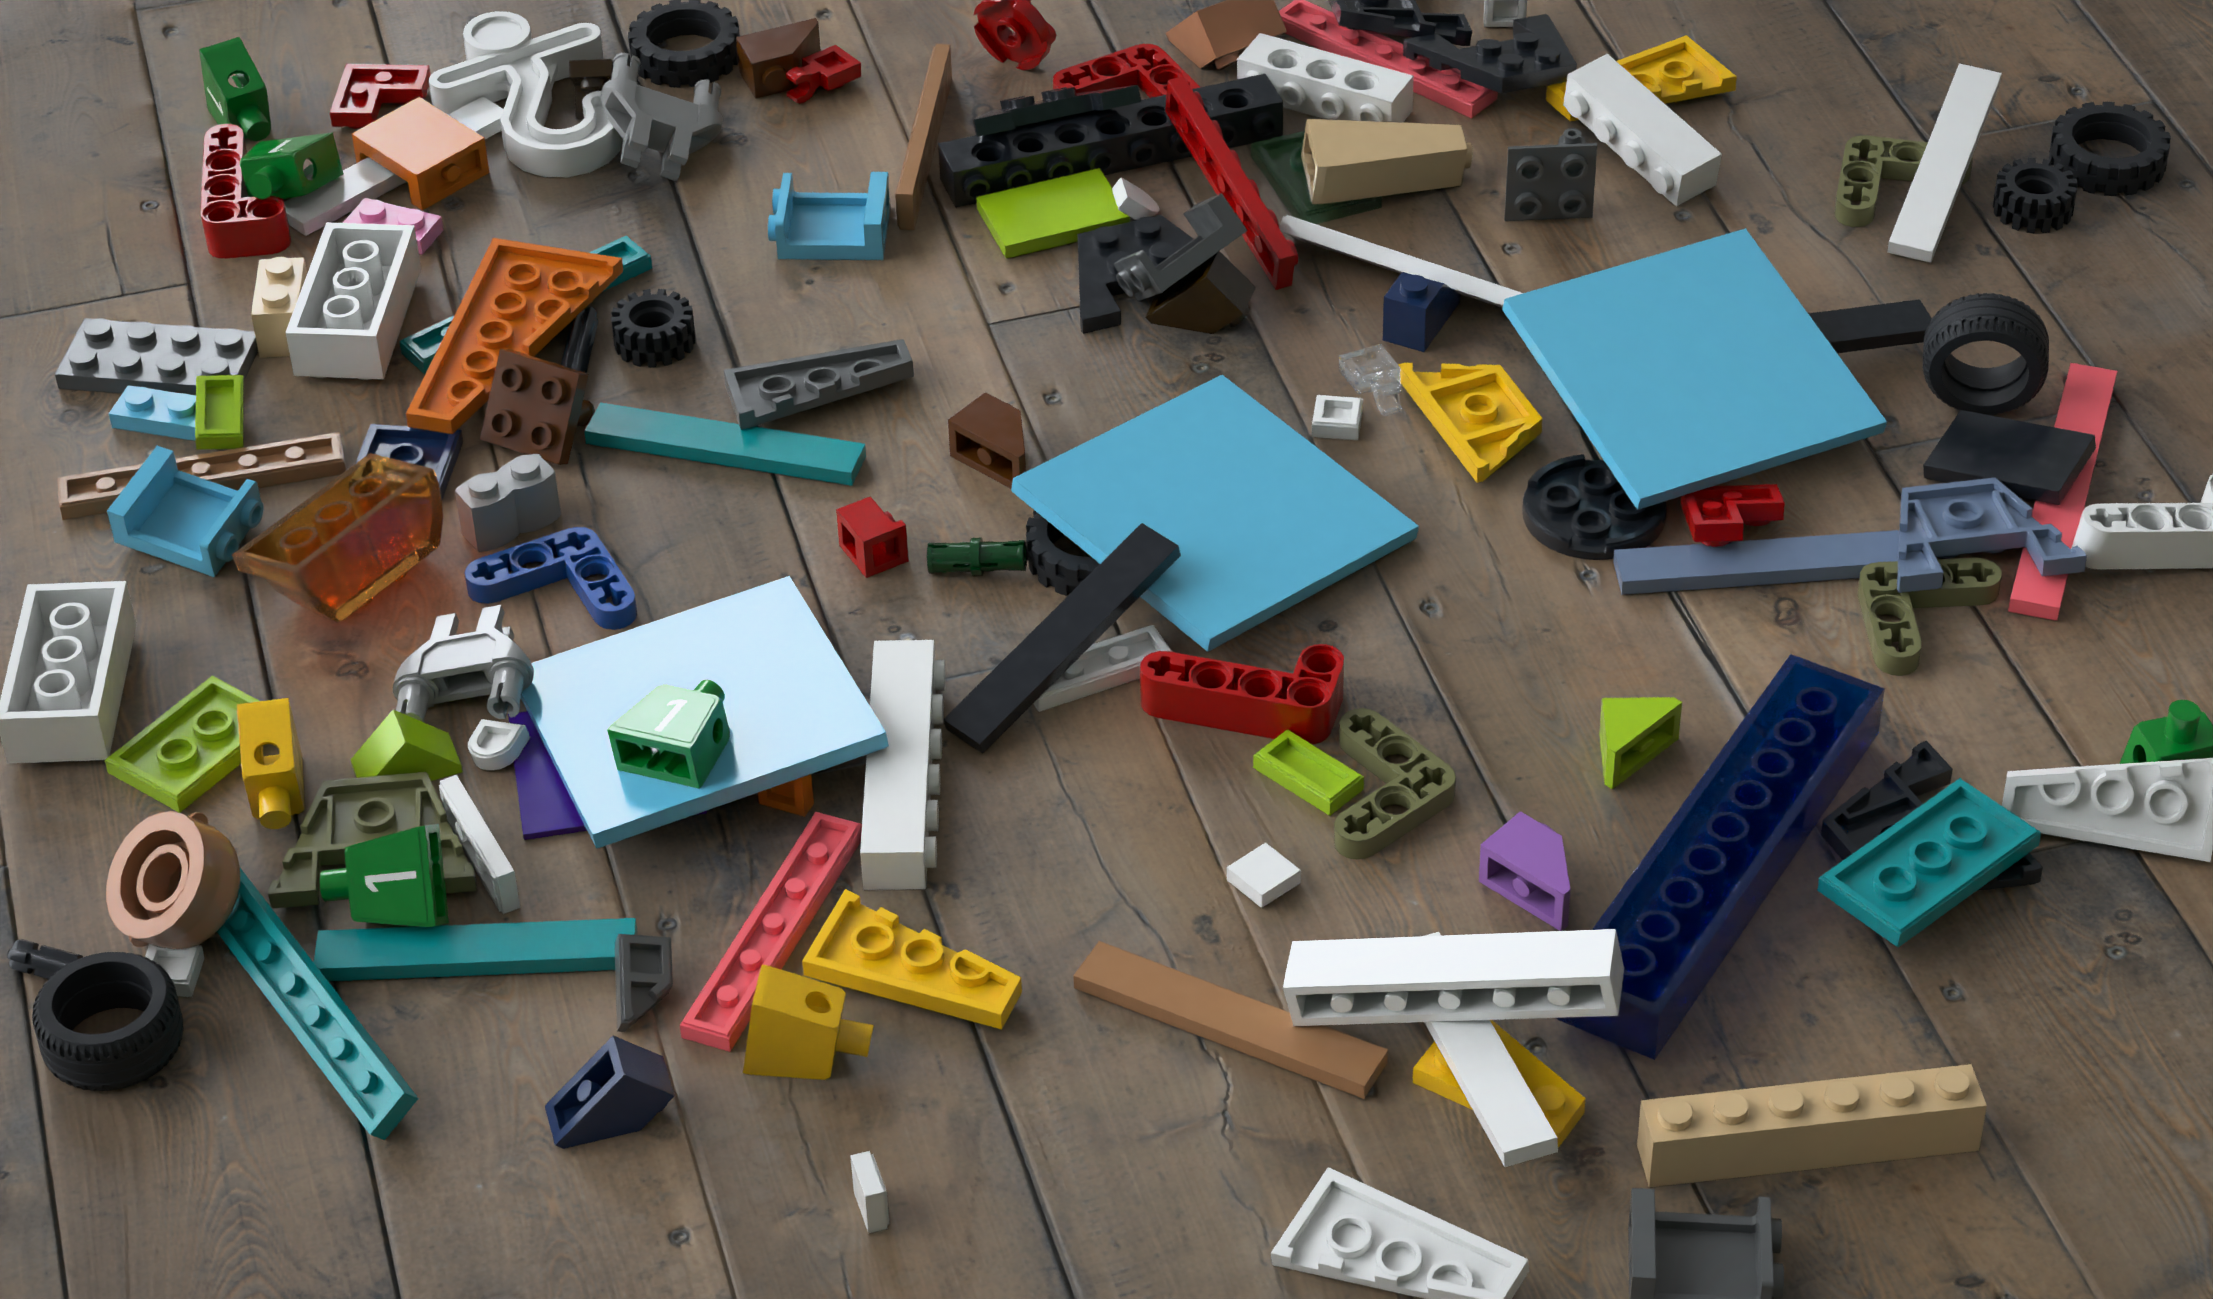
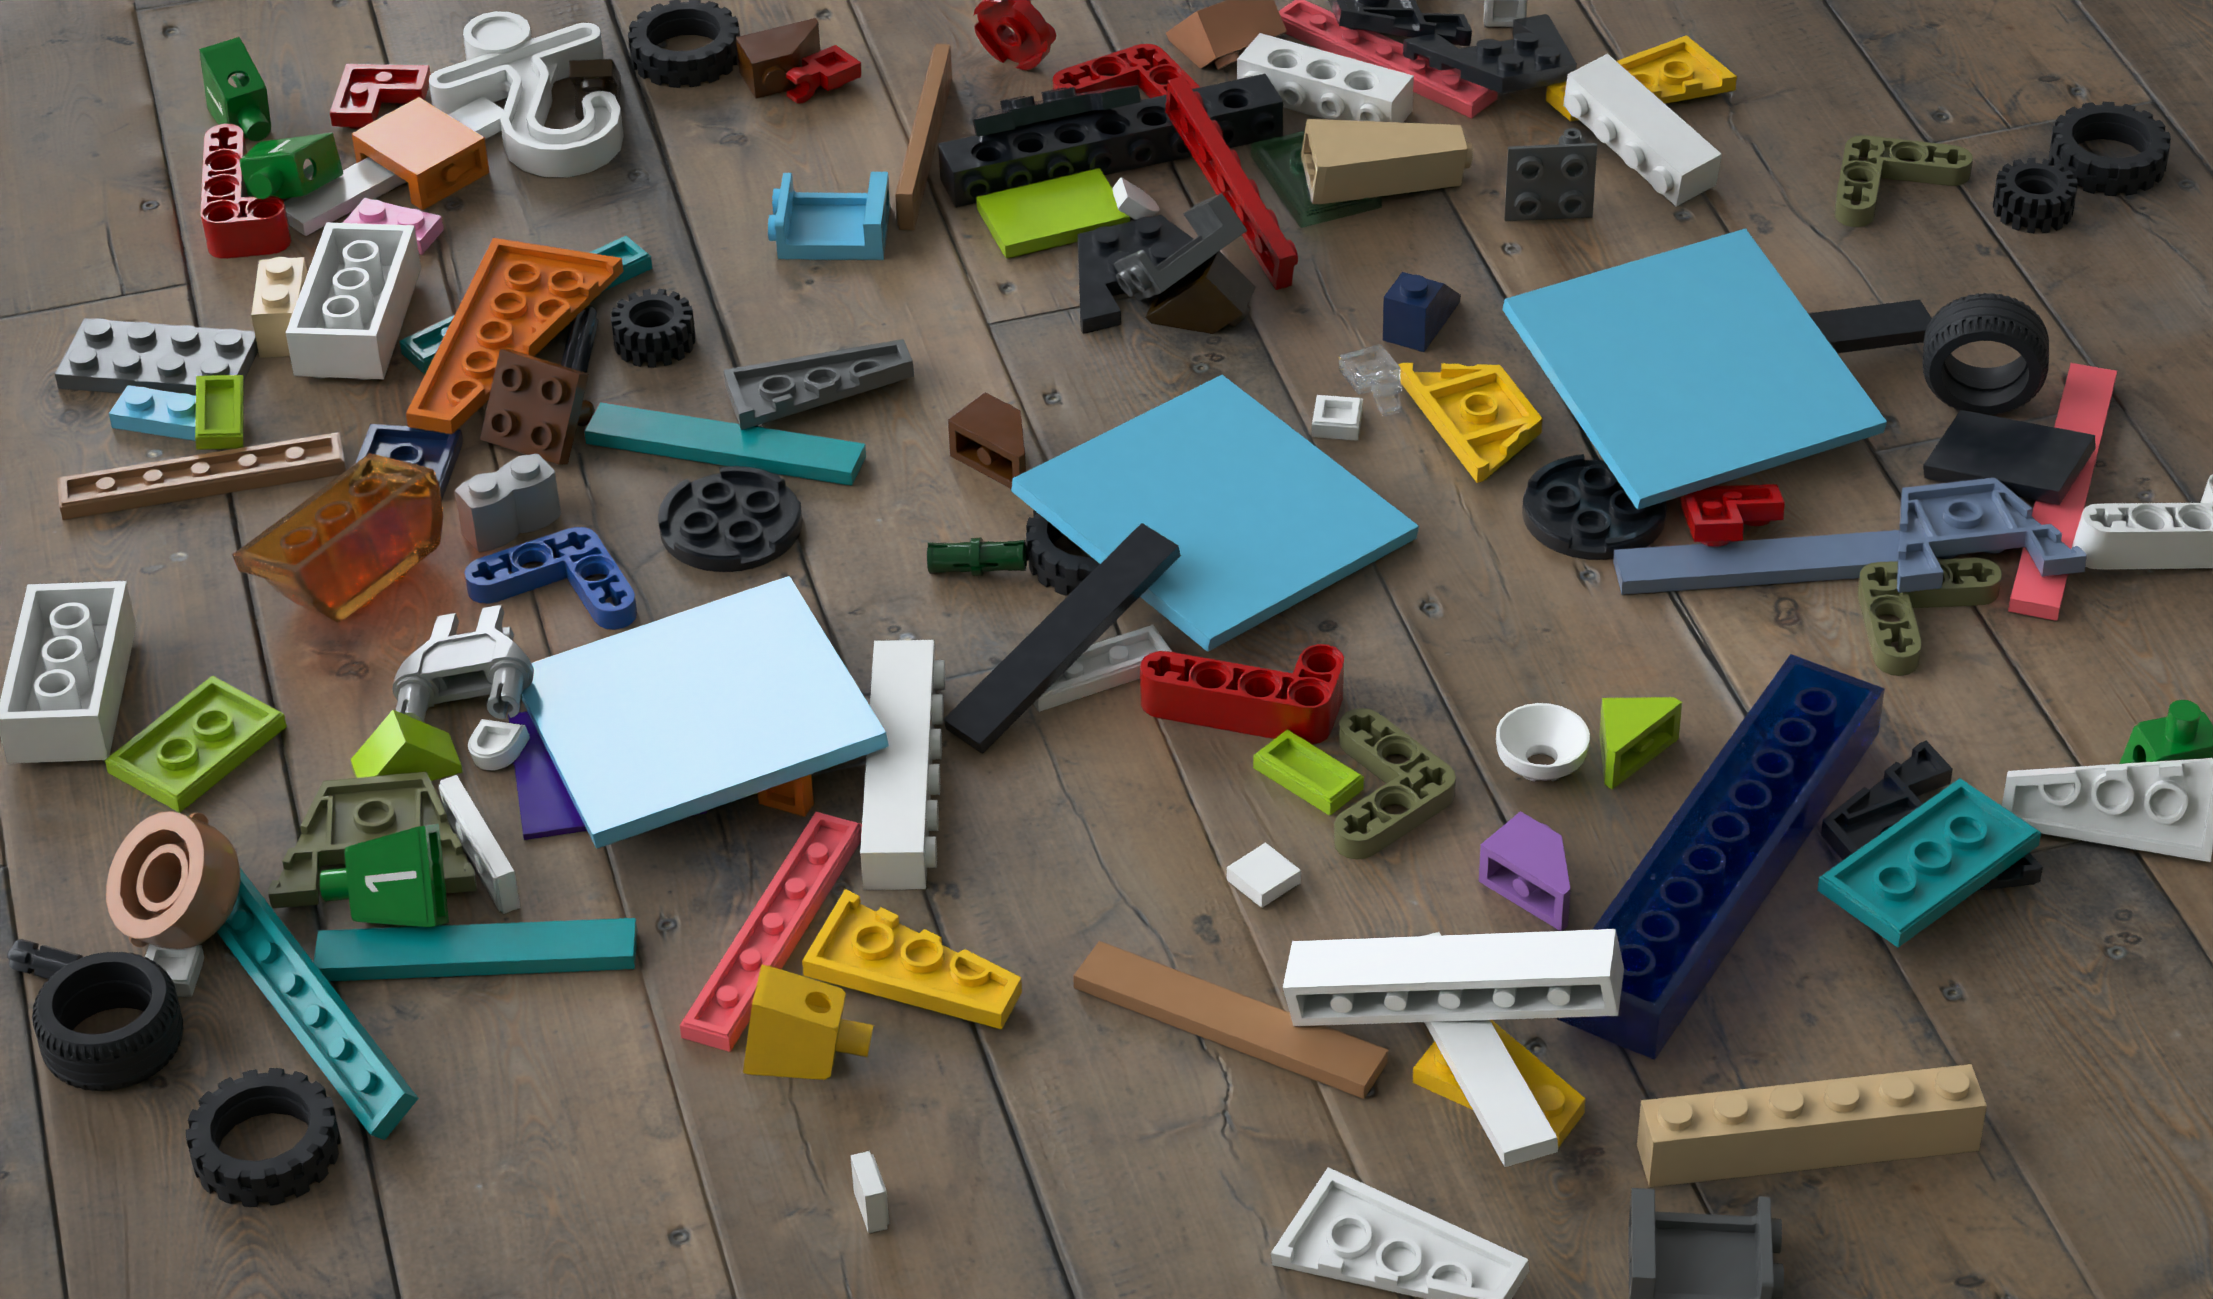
medium azure panel [107,445,264,577] -> none
yellow torso [237,698,305,829] -> none
dark blue slope [545,1036,675,1149] -> none
light grey connector [601,53,723,181] -> none
green torso [607,679,730,789] -> none
dark grey tile [615,934,673,1032] -> none
red brick [836,496,909,578] -> none
white tile [1279,215,1523,308] -> none
white tile [1887,64,2002,263] -> none
none -> black tyre [186,1068,341,1207]
none -> black tile [658,466,803,572]
none -> white piece [1496,703,1590,782]

